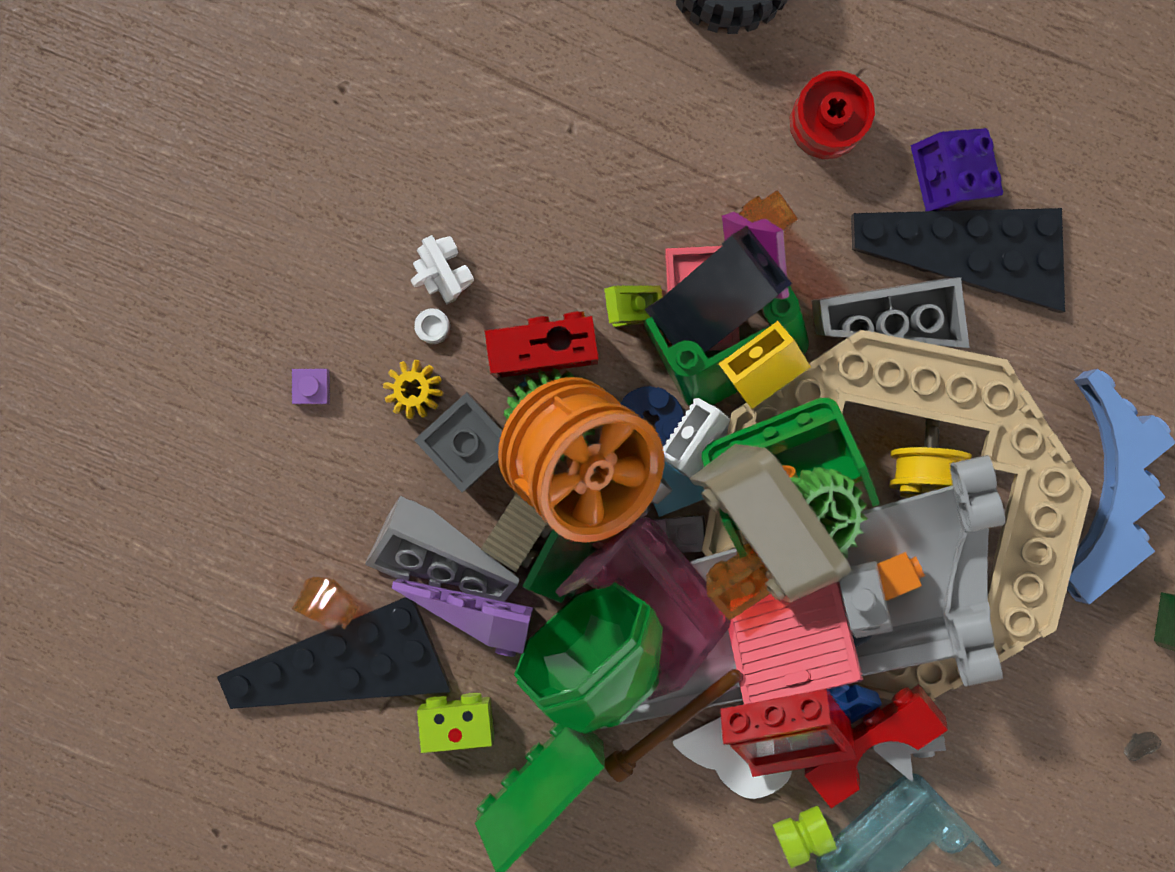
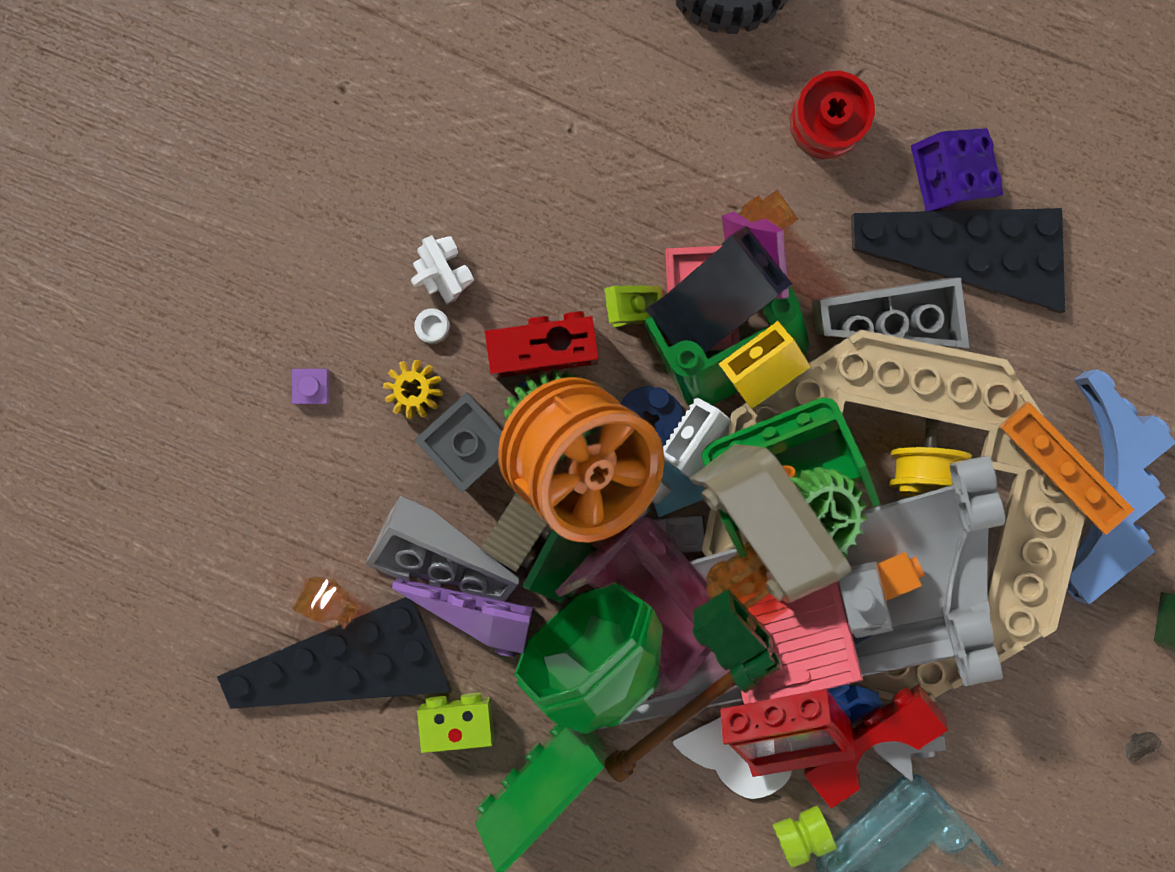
none -> dark green hinge [692,588,782,693]
none -> orange plate [999,401,1135,535]

